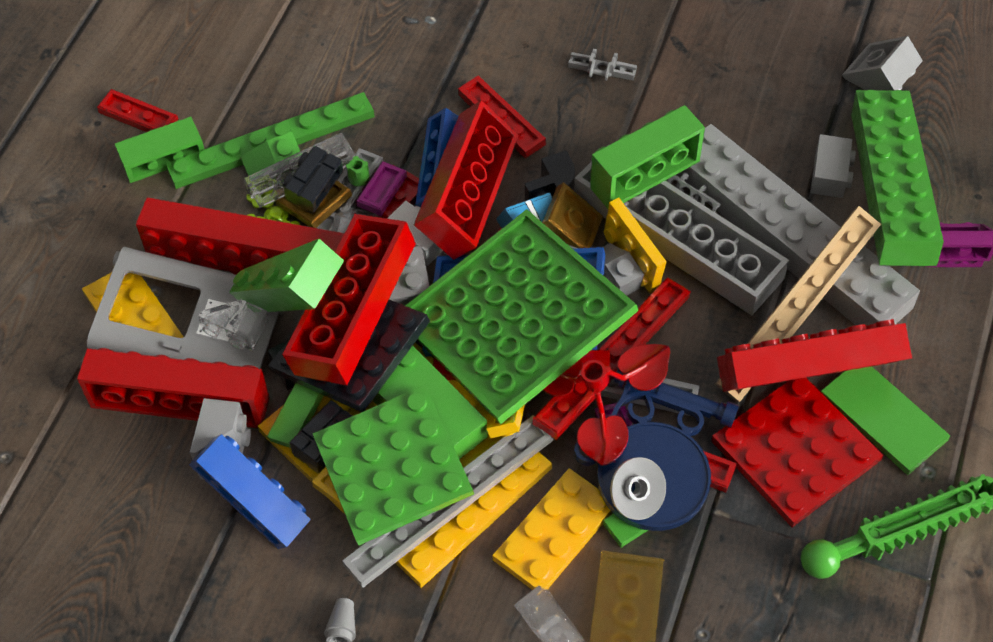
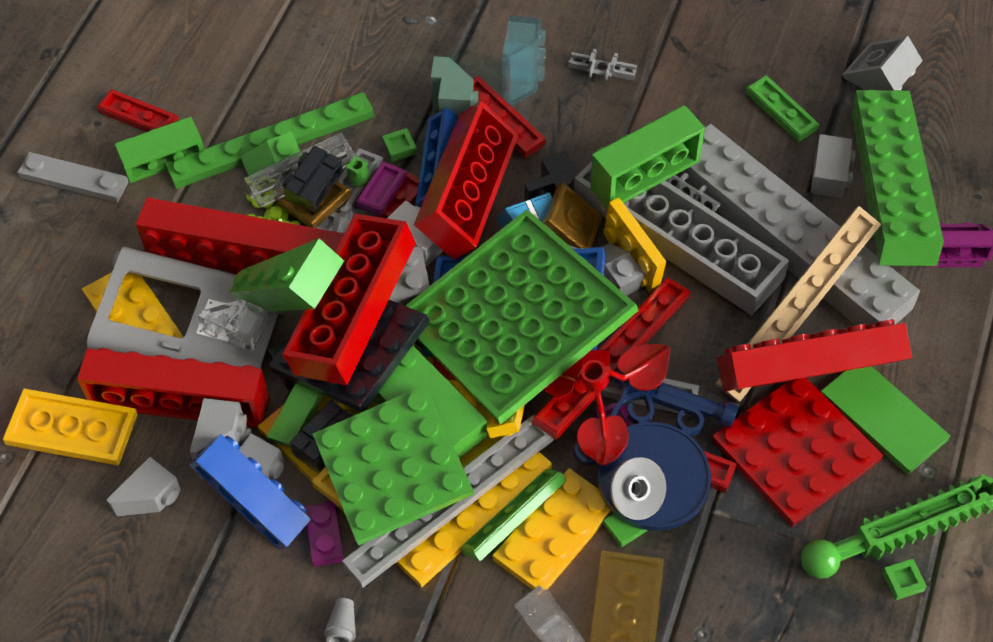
none -> yellow plate [3,388,138,466]
none -> light grey plate [17,152,129,203]
none -> light grey slope [106,457,181,516]
none -> light grey brick [239,434,284,480]
none -> magenta plate [304,501,344,567]
none -> bright green plate [382,128,417,162]
none -> sand green piece [431,56,478,116]
none -> bright green tile [461,469,566,561]
none -> clear light blue slope [502,15,546,106]
none -> bright green tile [746,75,819,142]
none -> bright green plate [882,559,927,601]

